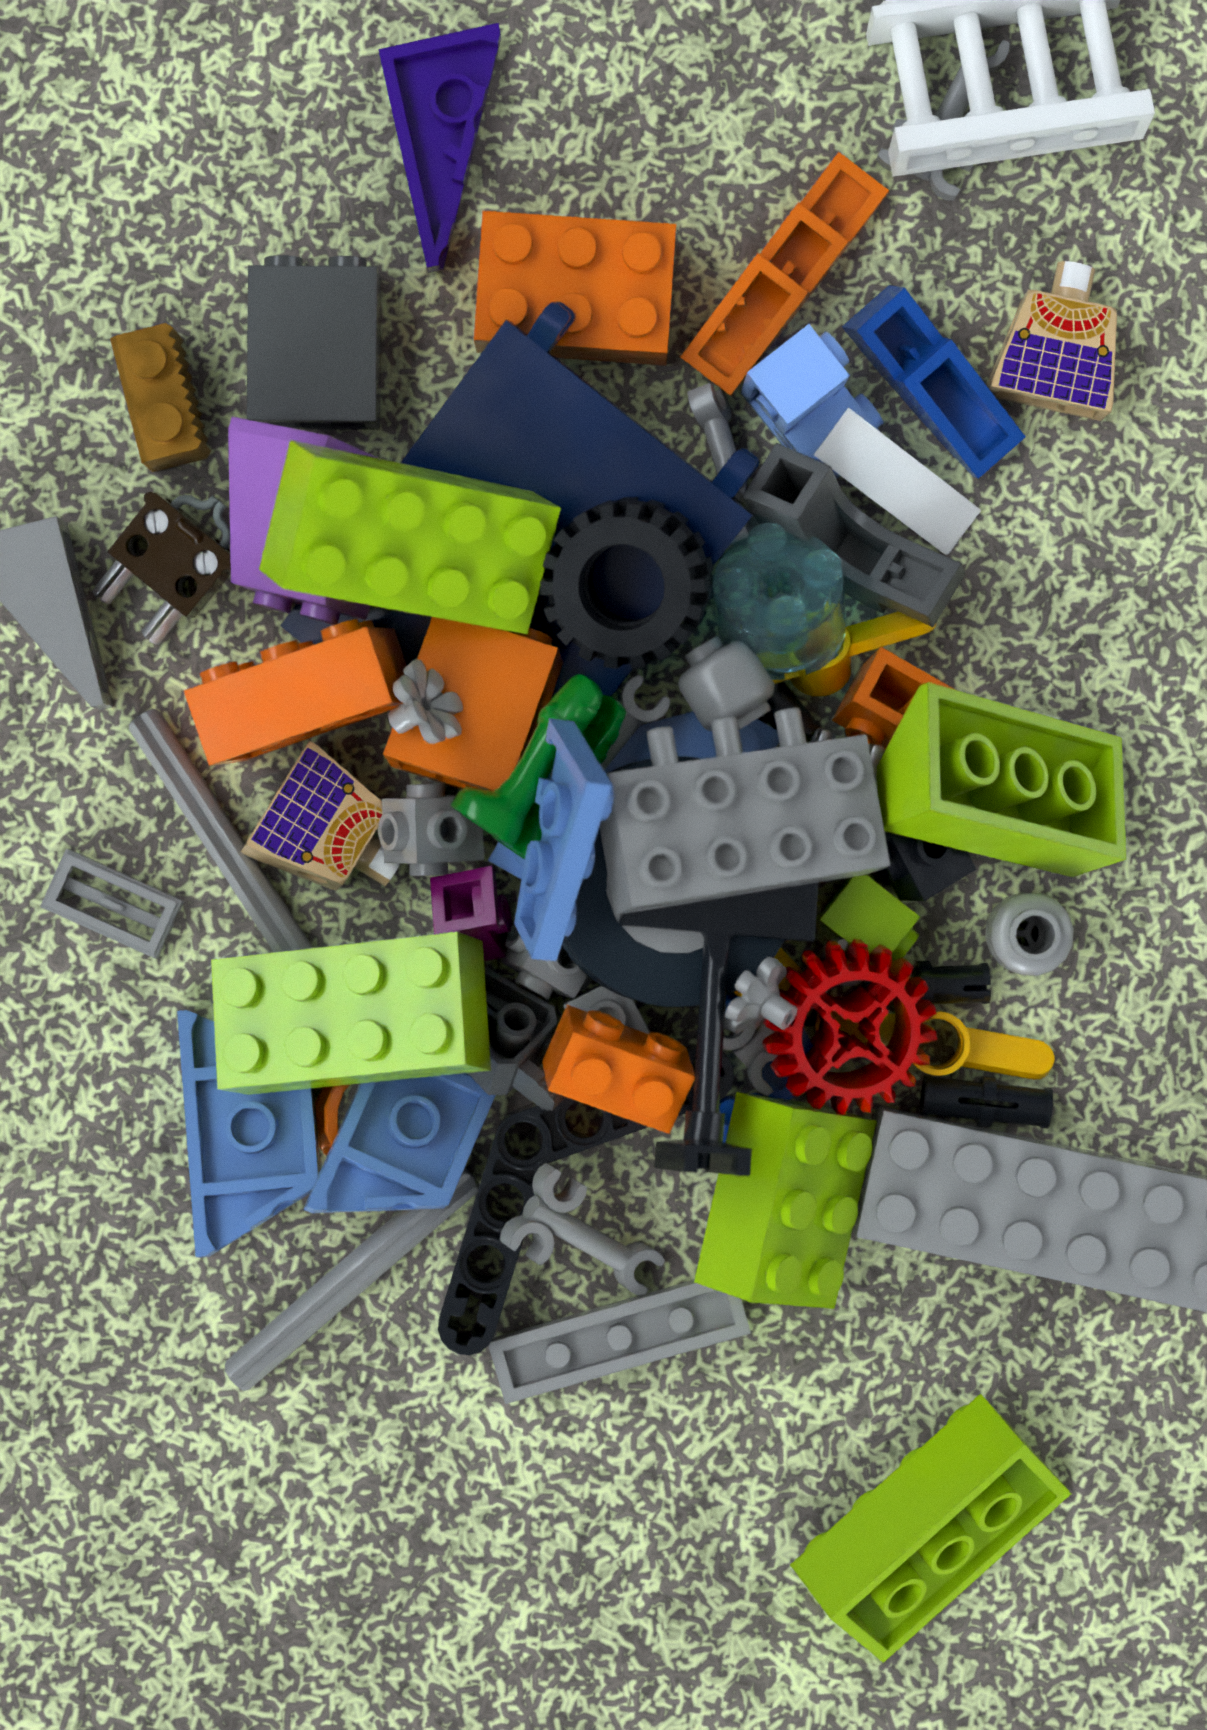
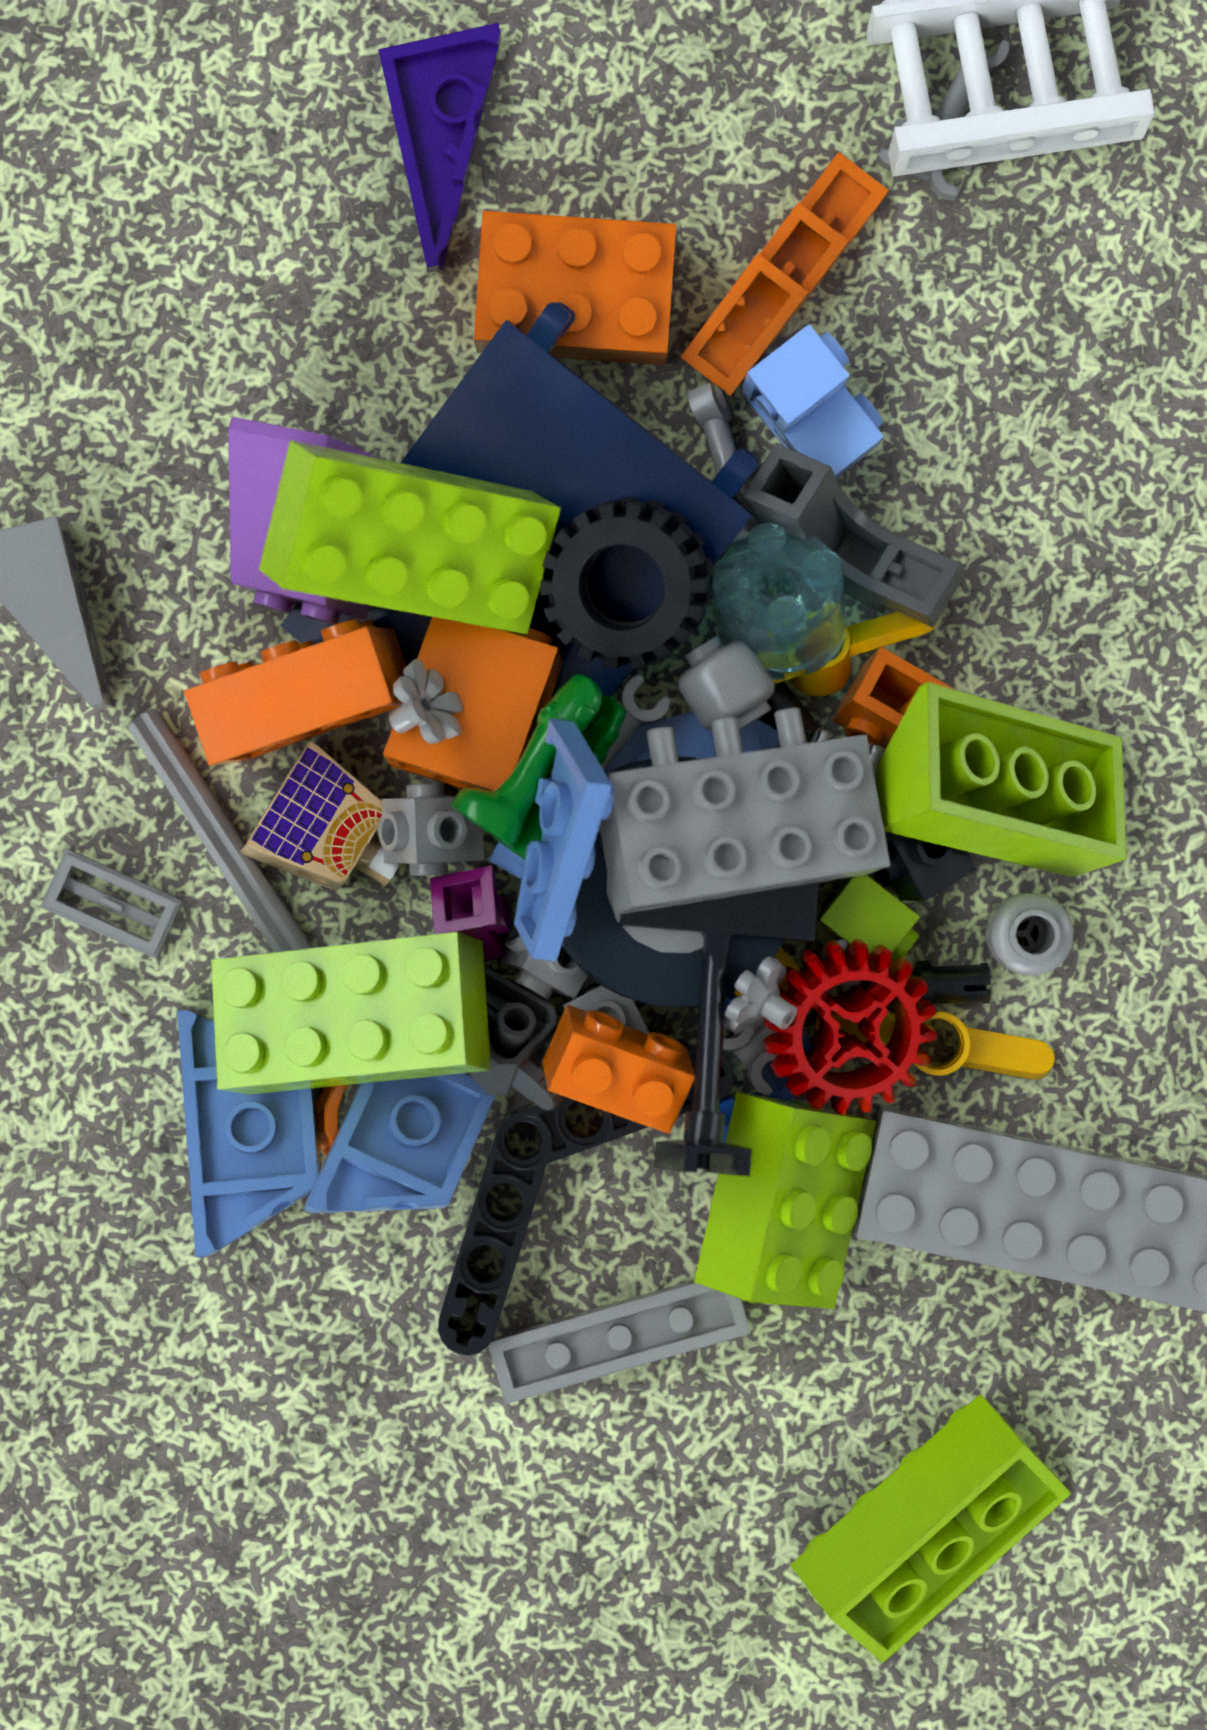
dark brown piece [93,492,231,645] -> none
pearl gold brick [110,323,211,472] -> none
light grey axle [225,1167,479,1391] -> none
dark grey brick [247,255,381,430] -> none
light grey bar [499,1162,665,1295] -> none
white sticker [814,407,981,555] -> none
blue slope [842,285,1026,479] -> none
black pin [920,1075,1053,1129] -> none
torso [986,261,1117,421] -> none

